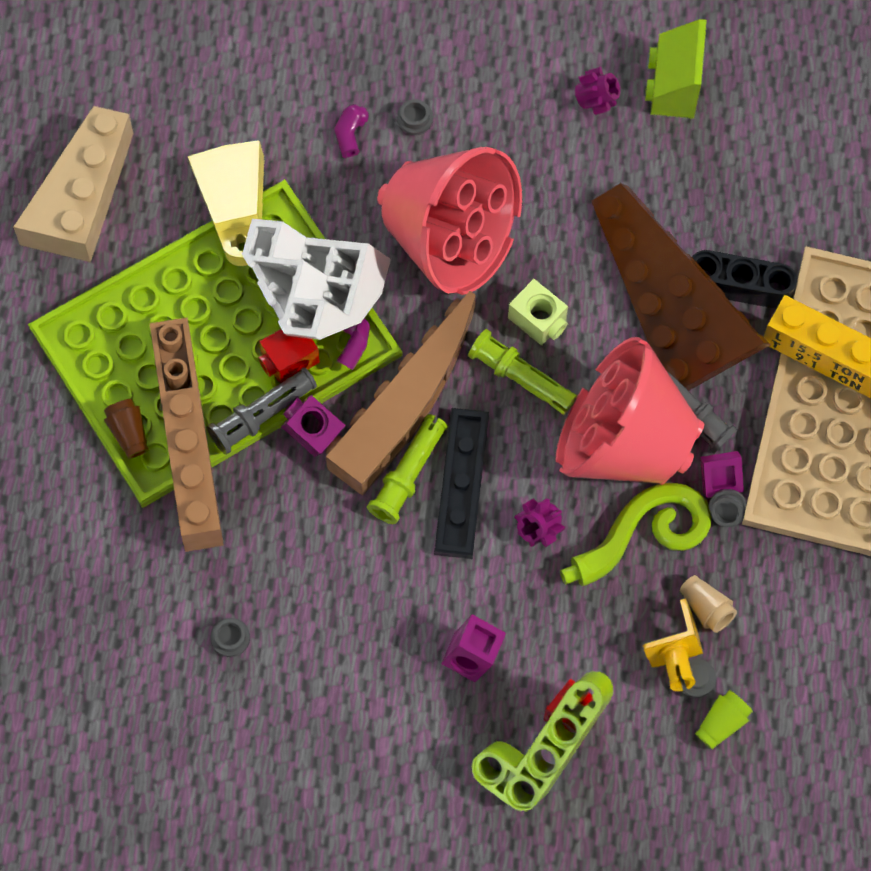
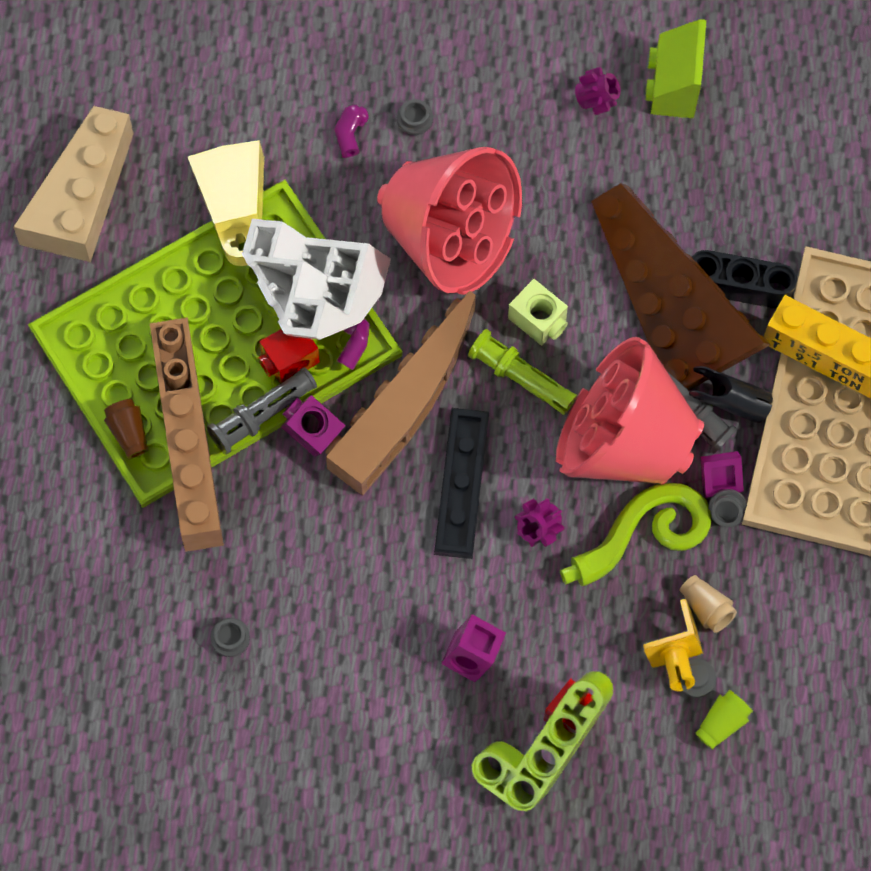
lime pin [367,414,447,525] -> none
none -> black piece [689,366,773,423]

